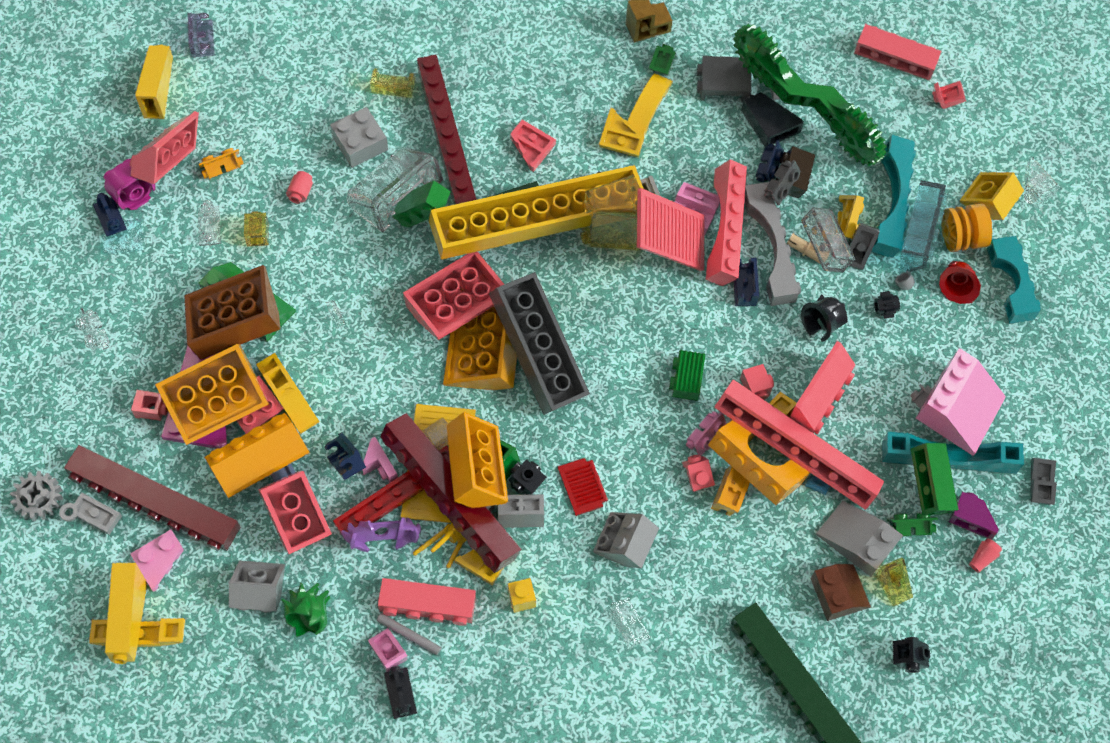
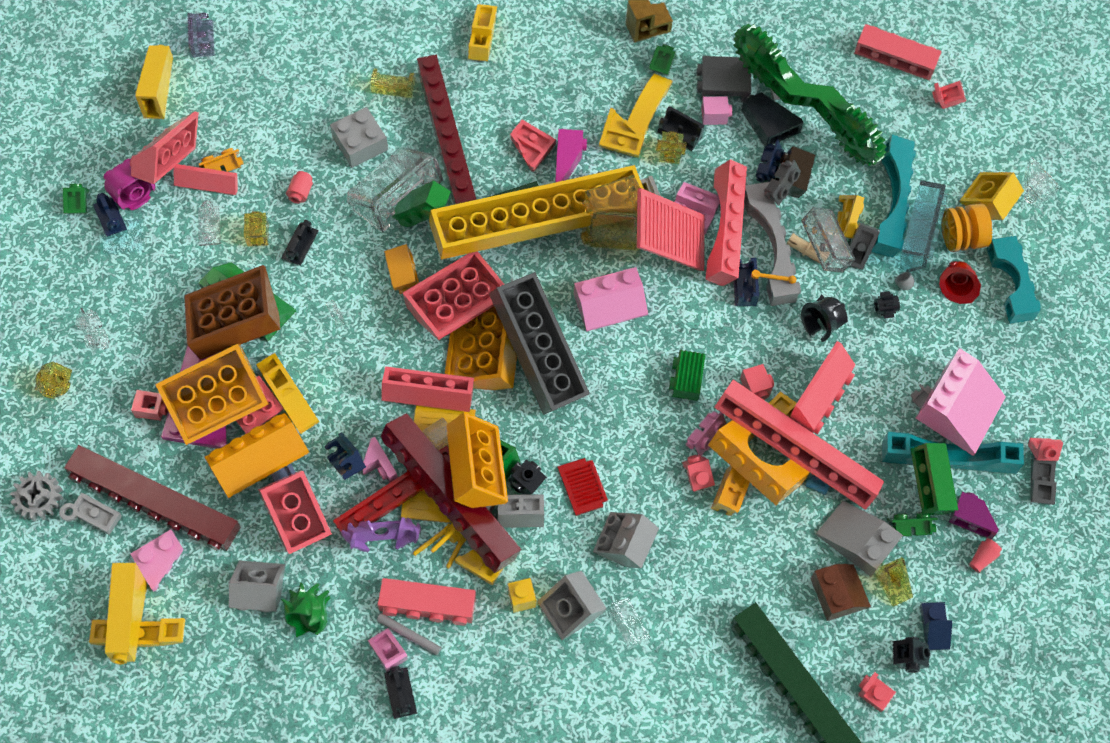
none -> clear yellow brick [34,361,72,399]
none -> green bracket [63,184,89,214]
none -> coral tile [173,164,238,195]
none -> black hinge [281,220,319,266]
none -> coral brick [382,366,474,412]
none -> light orange hinge [384,244,419,294]
none -> yellow slope [468,4,497,61]
none -> light grey slope [537,571,607,640]
none -> dark pink slope [555,129,587,182]
none -> bright pink slope [574,267,648,332]
none -> clear yellow brick [656,132,686,164]
none -> black hinge [657,106,705,151]
none -> bright pink brick [701,96,732,125]
none -> light orange hinge [751,270,797,284]
none -> coral bracket [858,672,896,712]
none -> dark blue slope [920,602,952,651]
none -> coral bracket [1028,438,1063,461]

